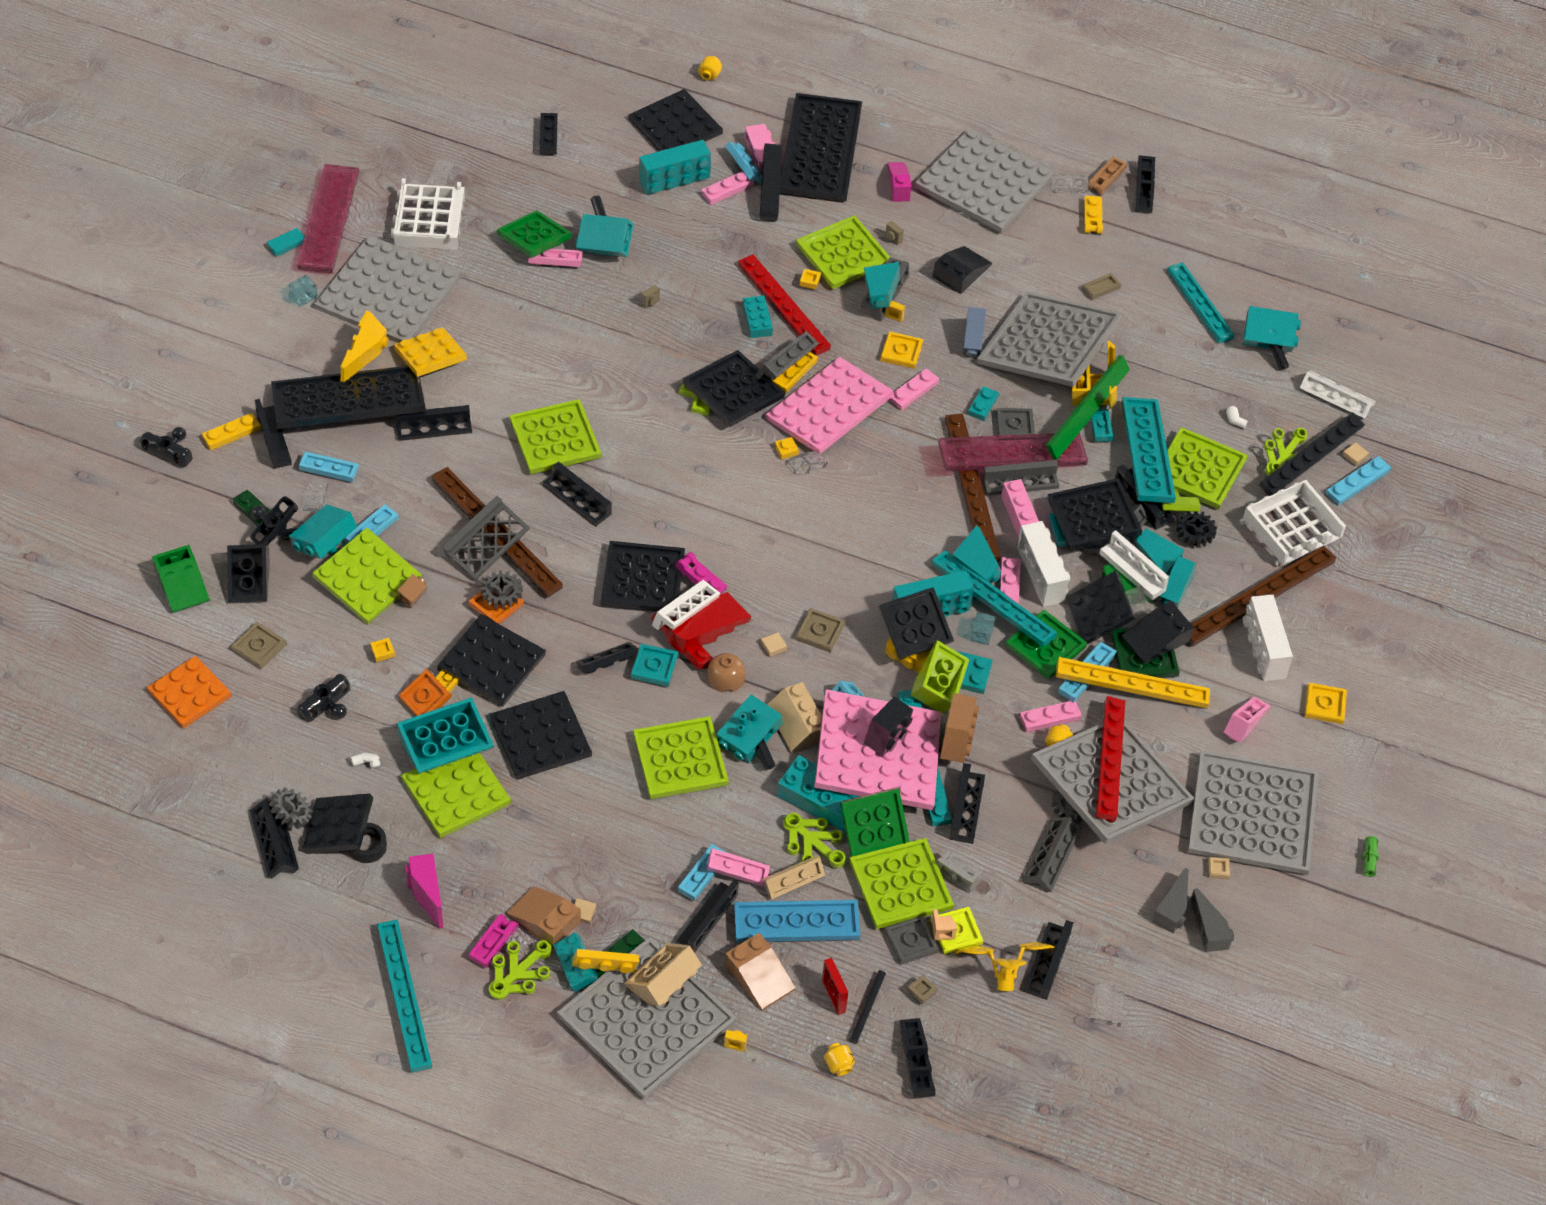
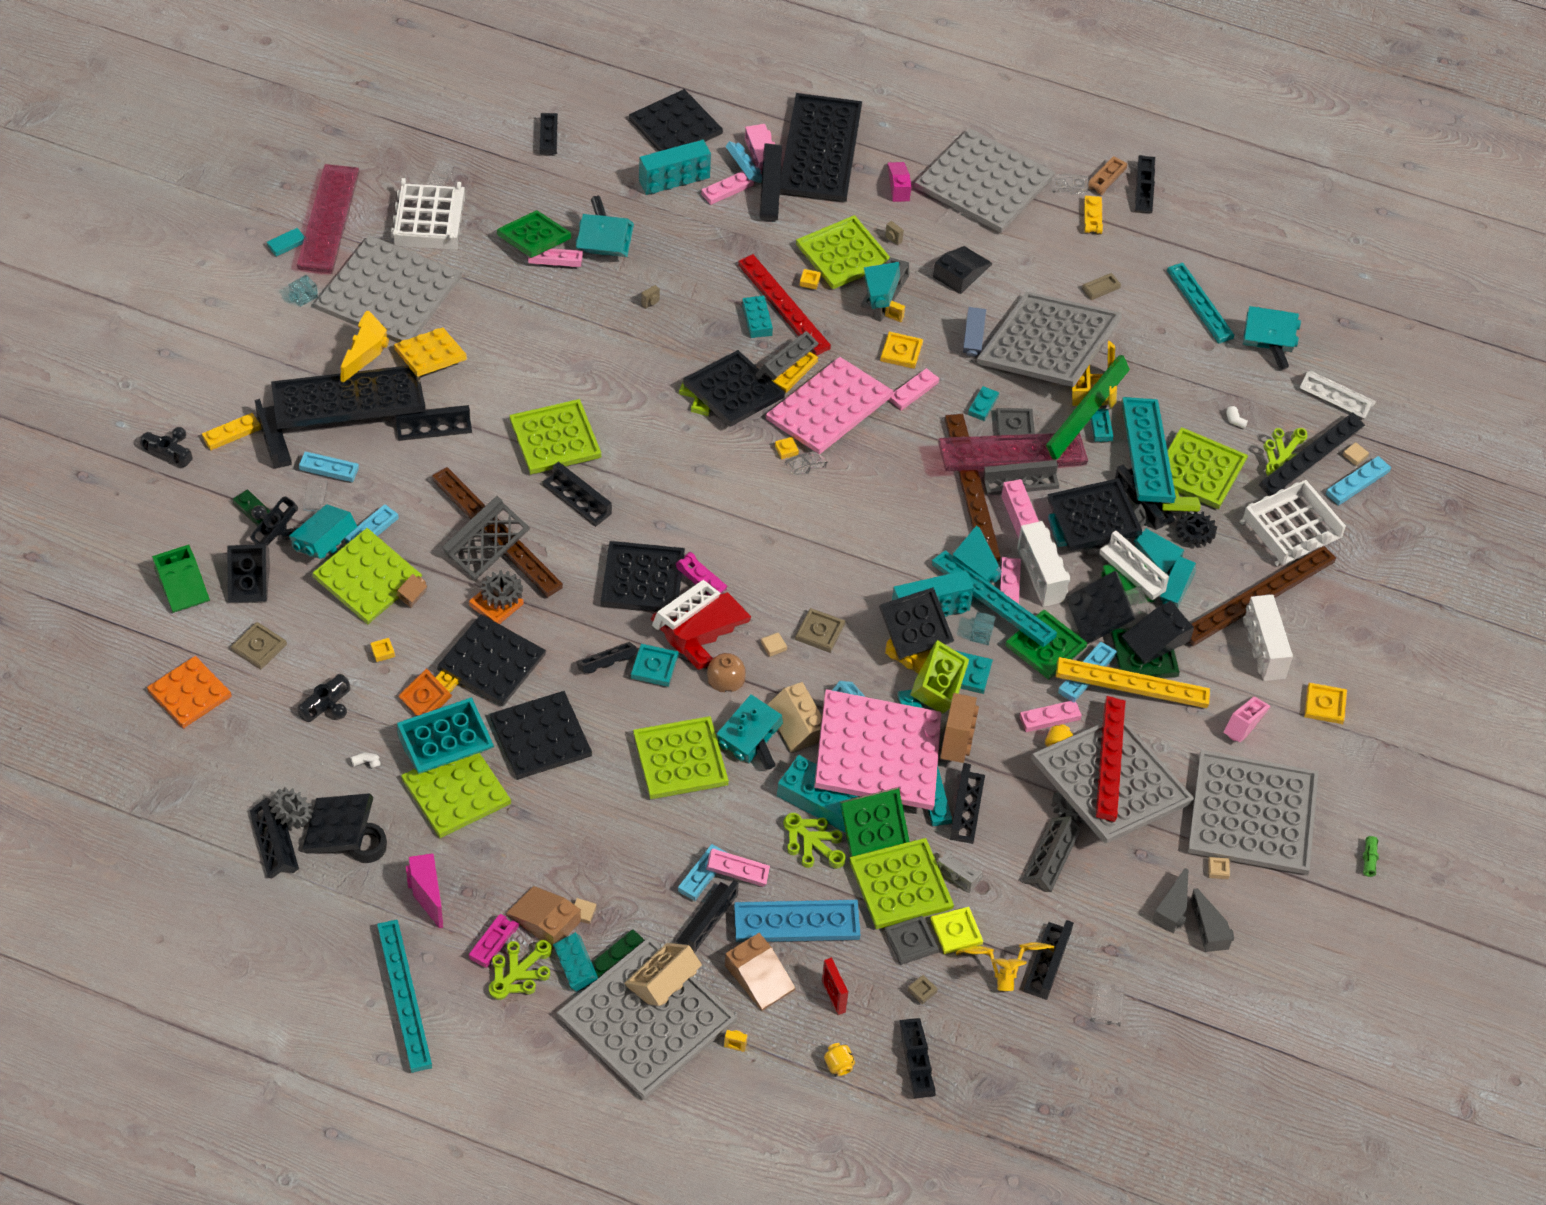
yellow plate [572,949,639,973] -> none
yellow head [698,56,722,81] -> none
tan plate [763,855,826,899] -> none
black bar [849,970,886,1044] -> none
black brick [864,696,914,757] -> none
light nougat panel [931,909,957,940] -> none

